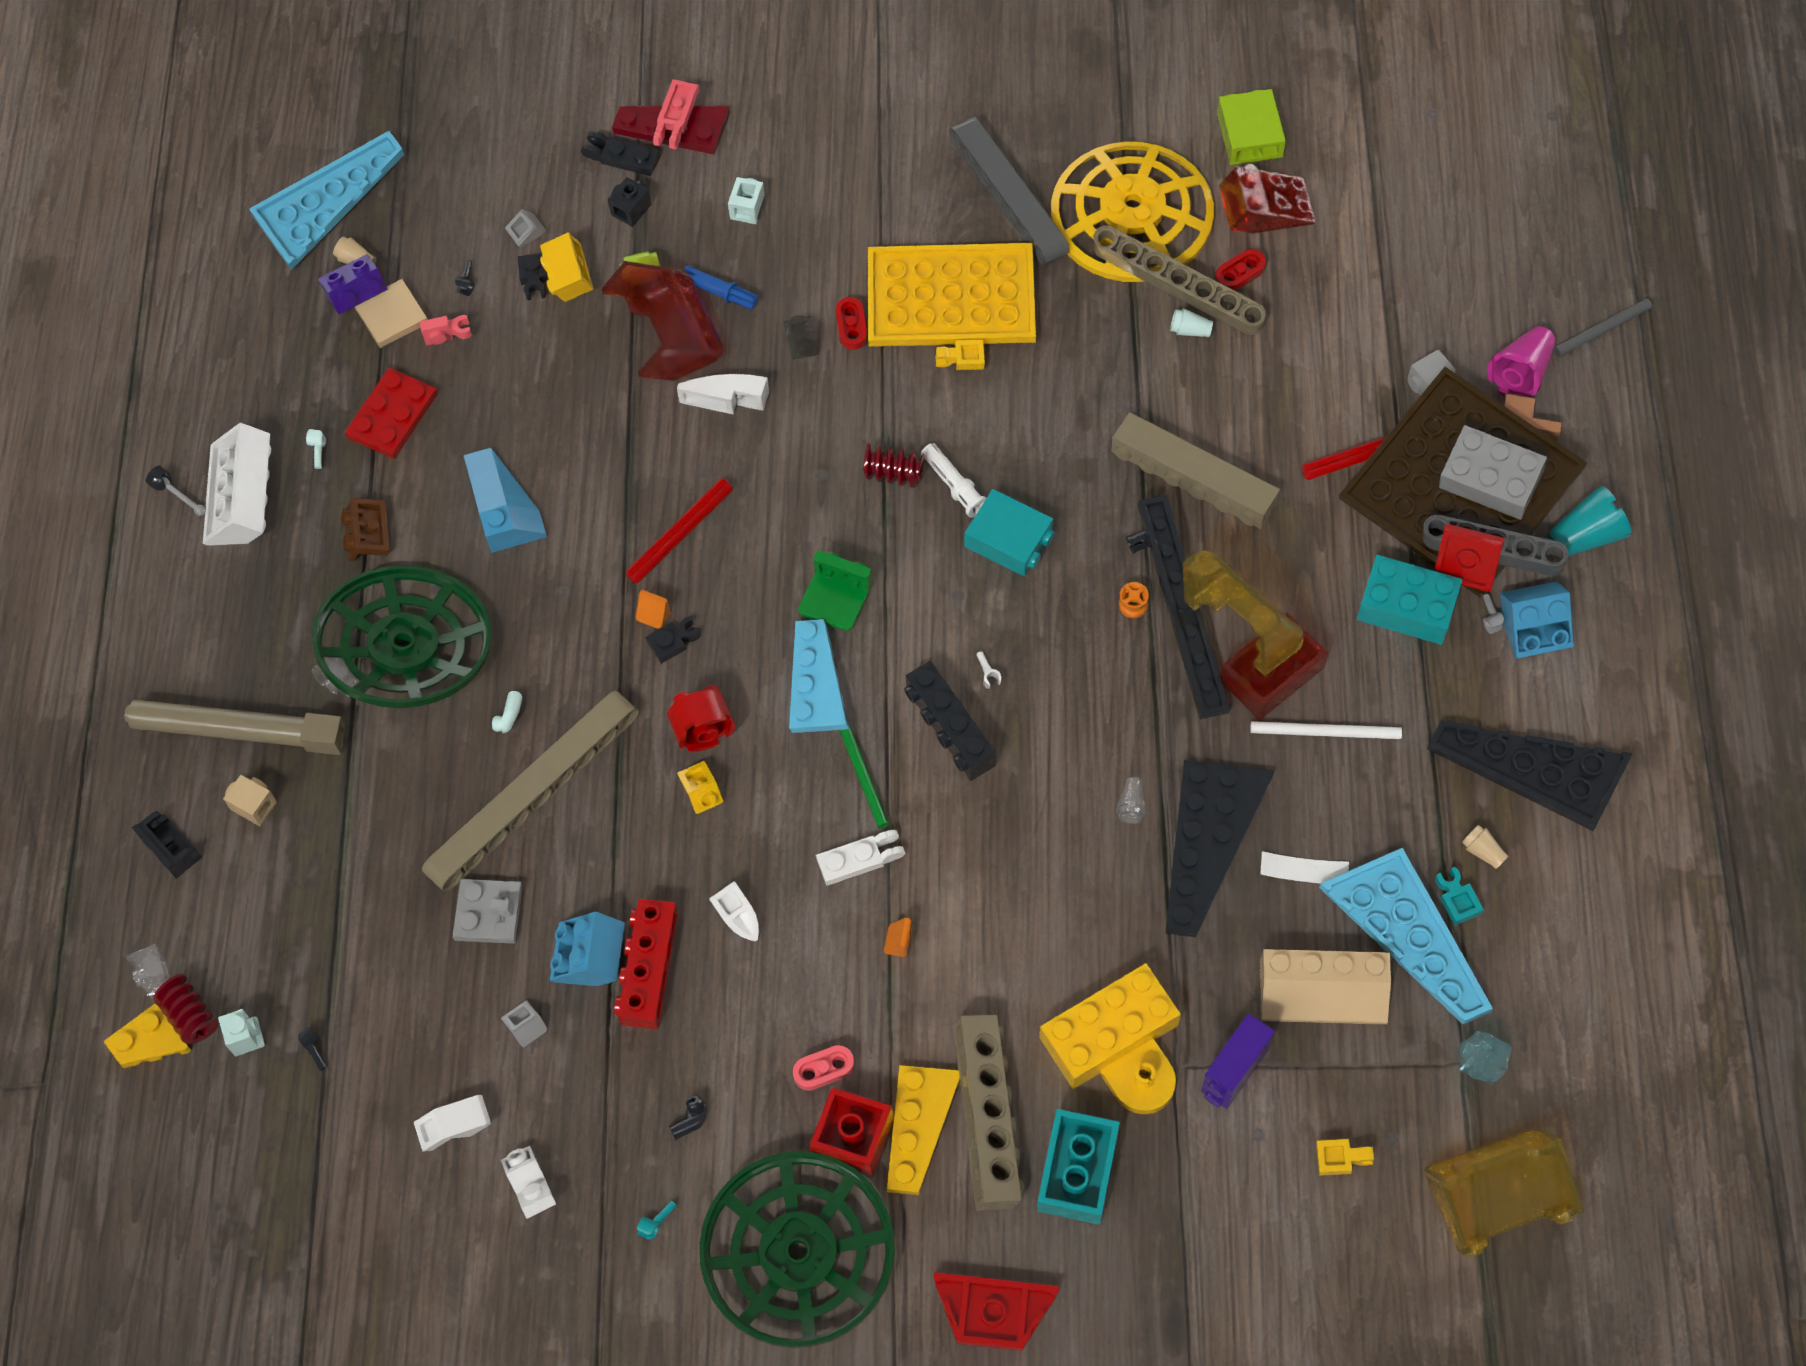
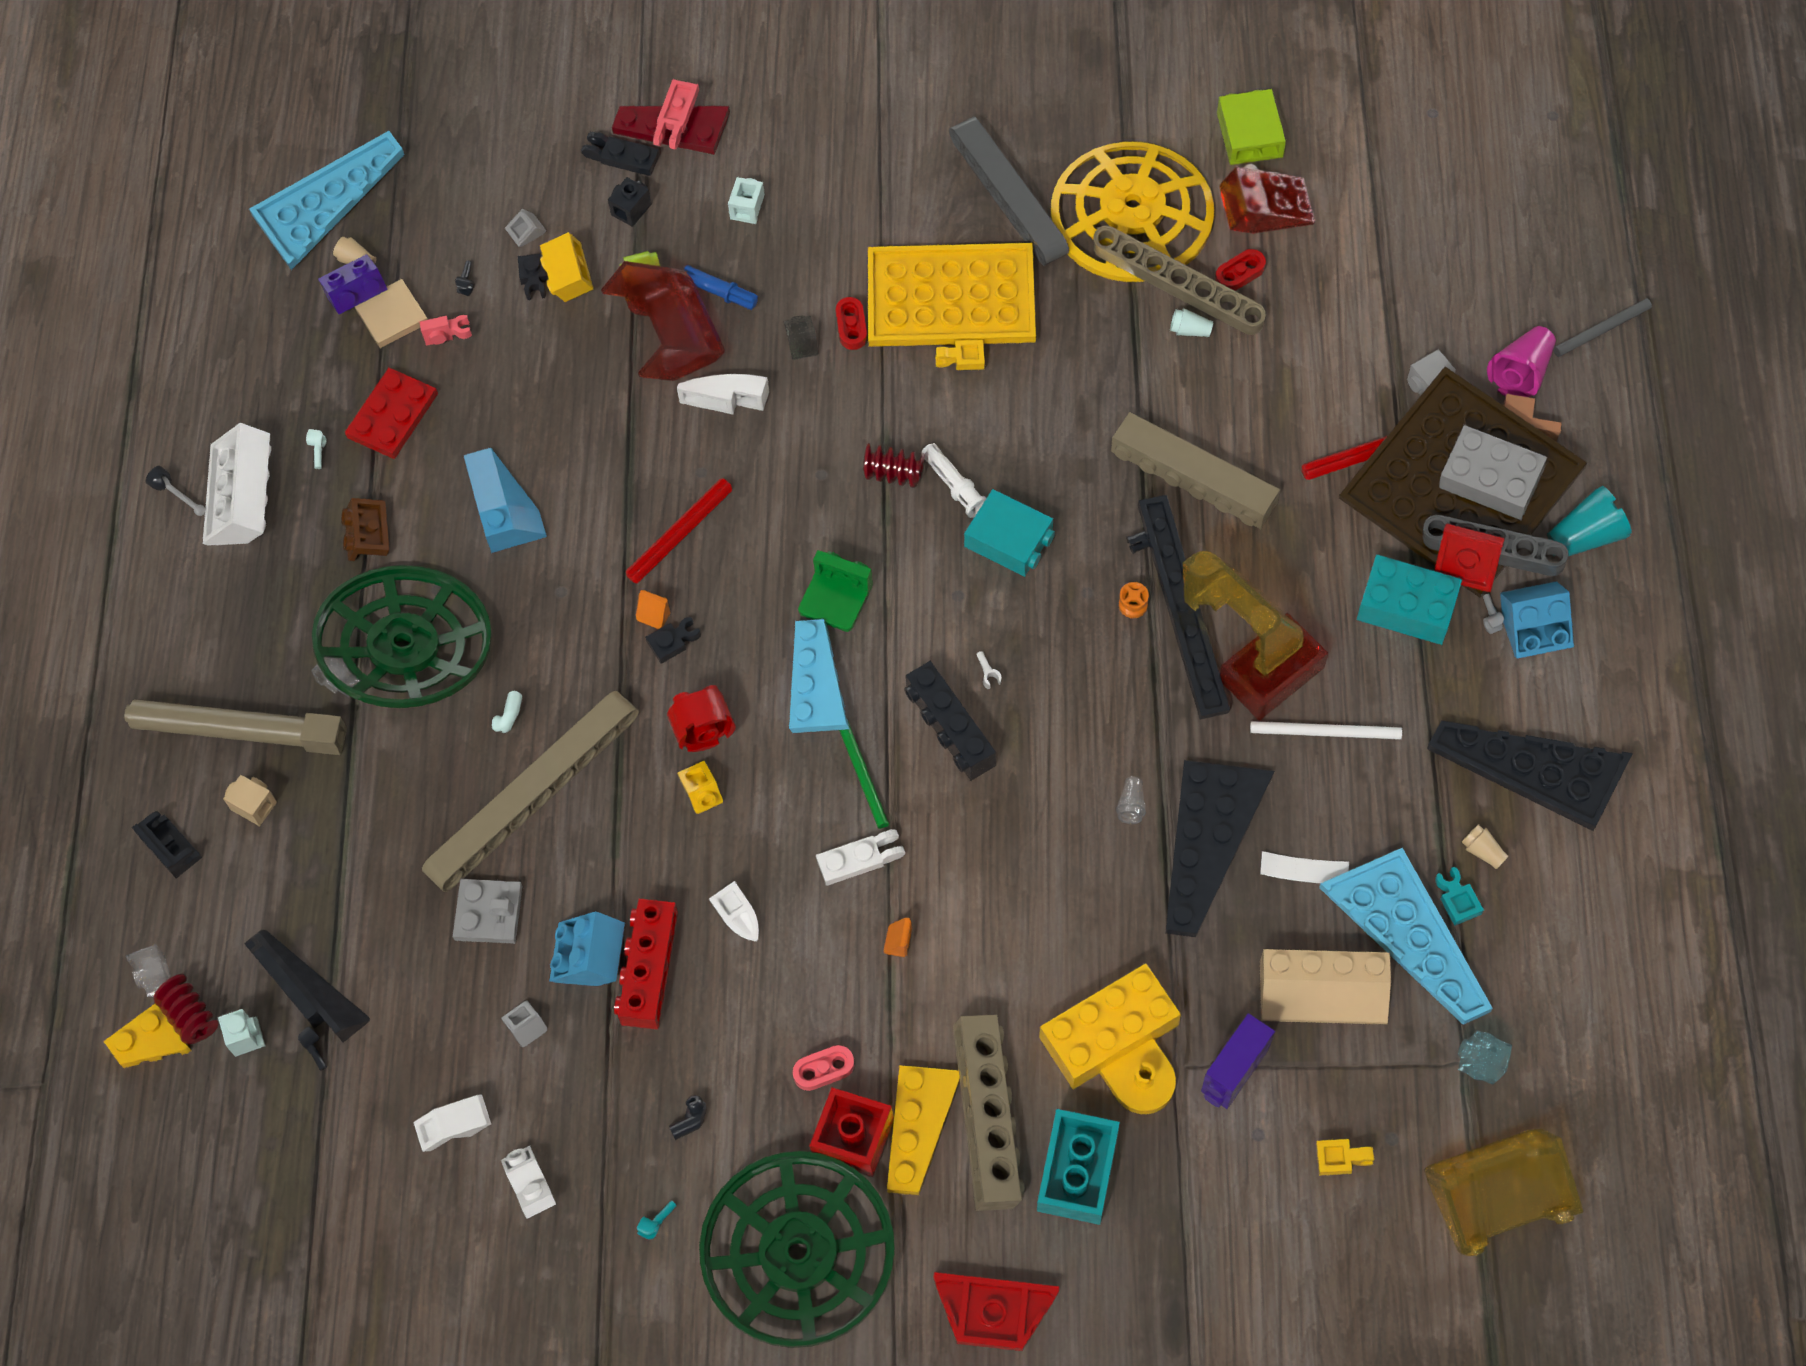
none -> black wedge [244,930,370,1043]

